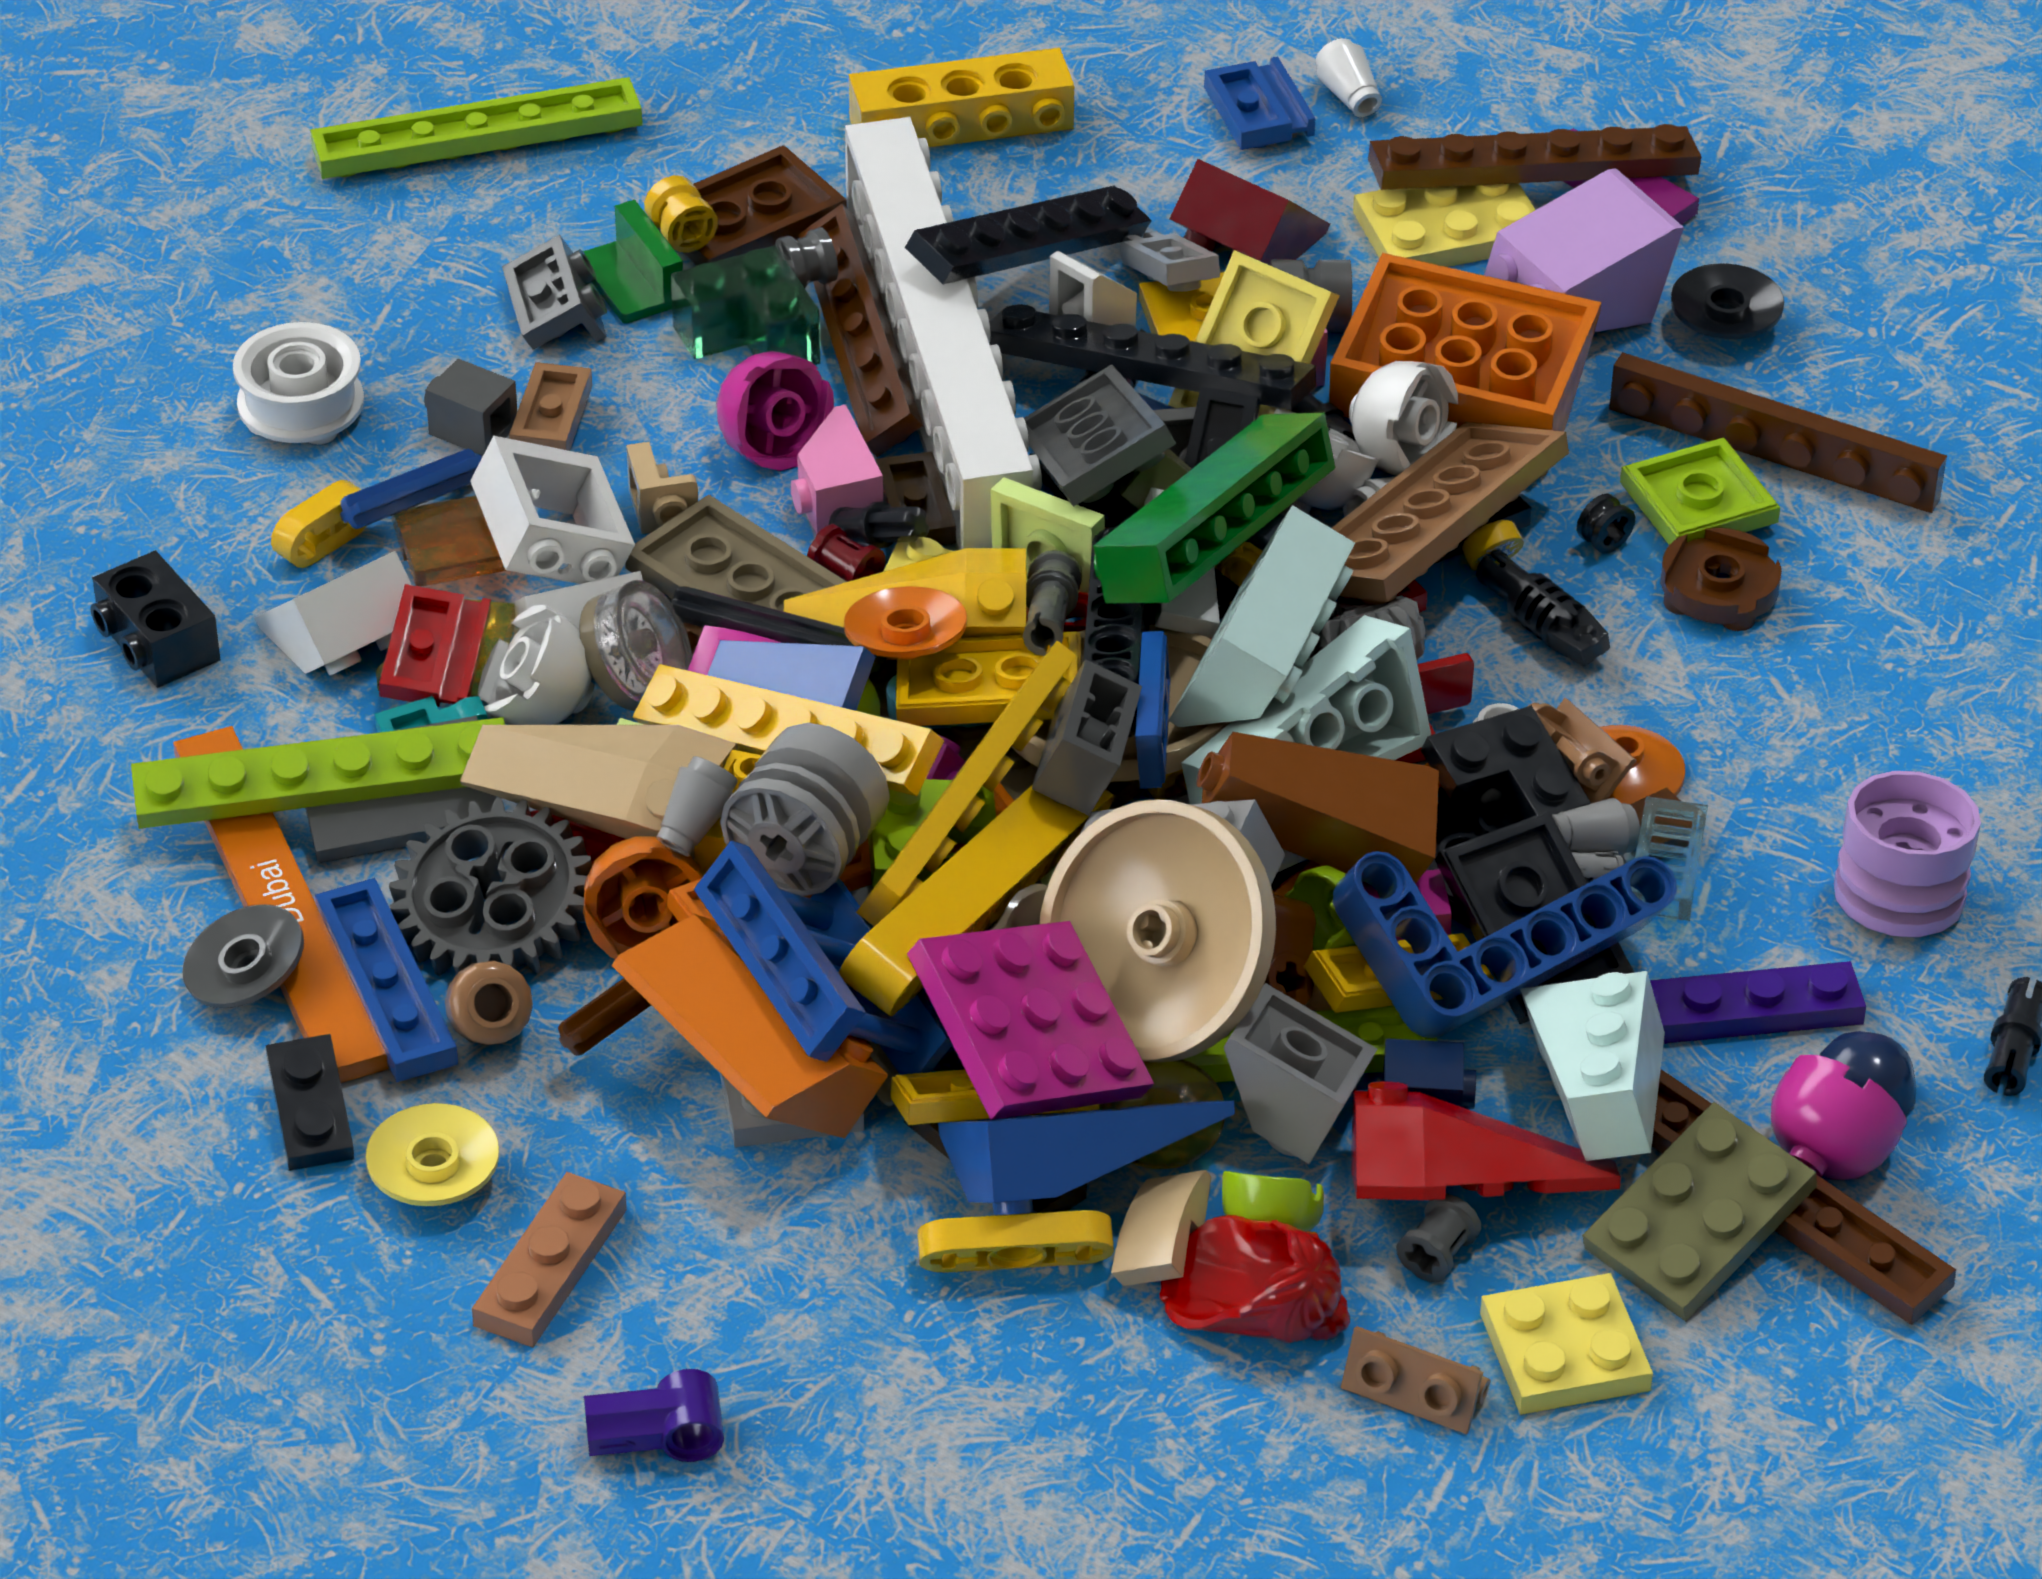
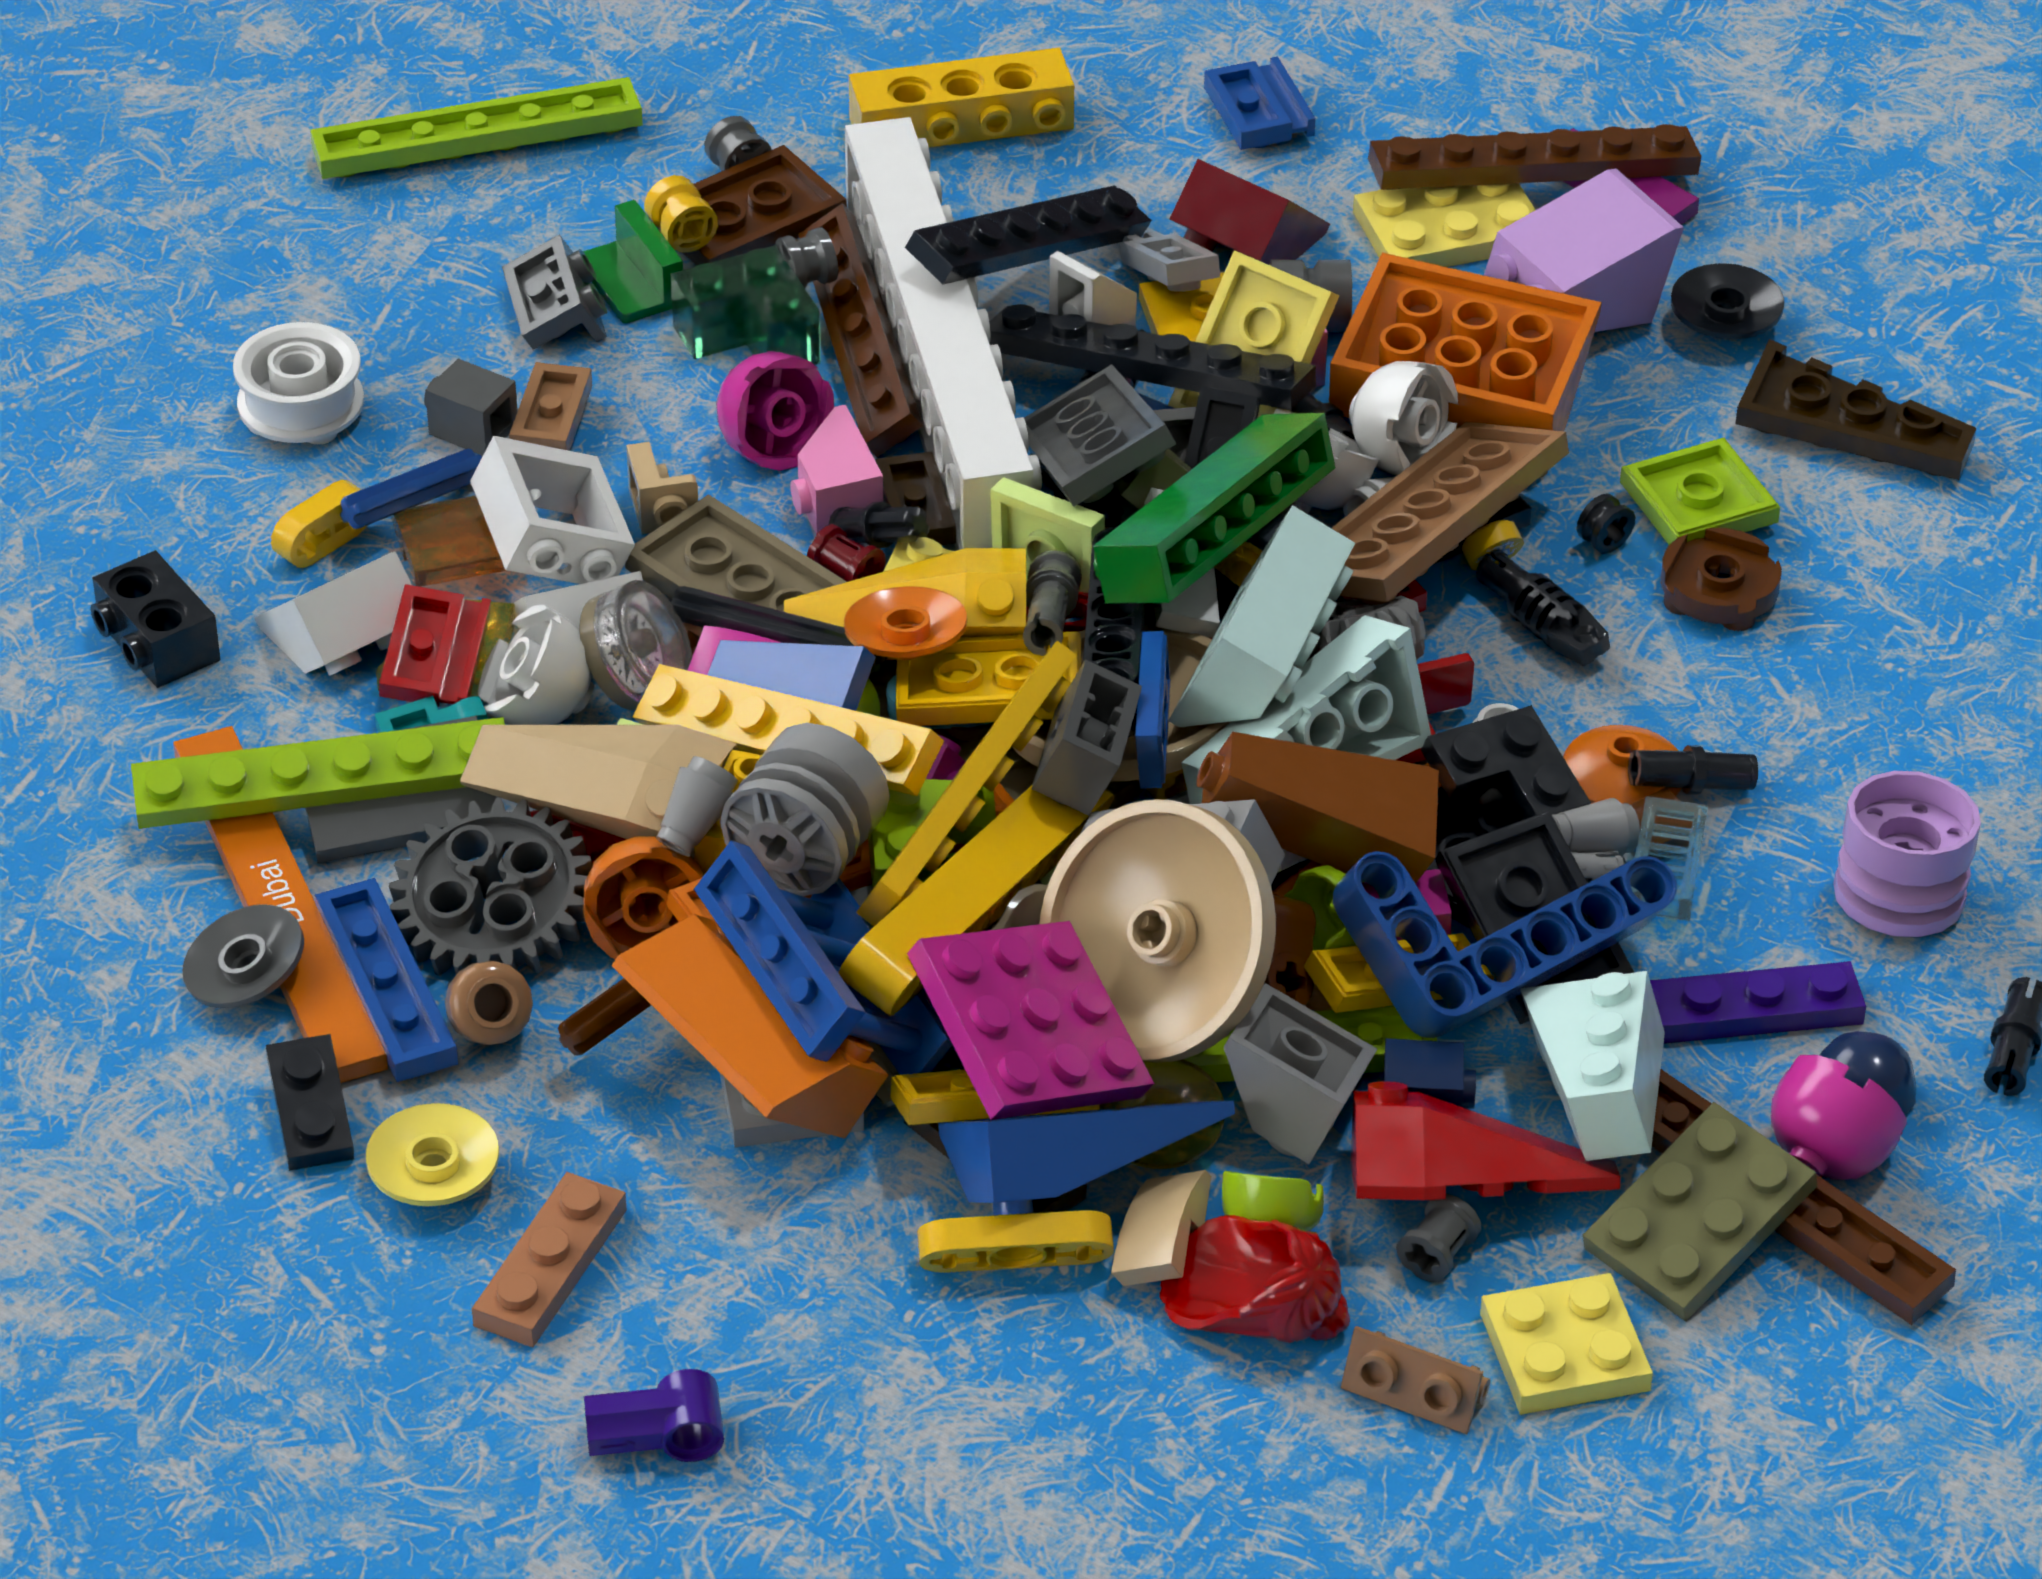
white cone [1316,38,1382,117] -> none
medium nougat hinge [1528,698,1637,804] -> none
reddish brown plate [1609,352,1947,513] -> none
none -> dark grey wheel [704,116,772,171]
none -> black pin [1628,745,1758,795]
none -> dark brown wing [1735,339,1976,480]

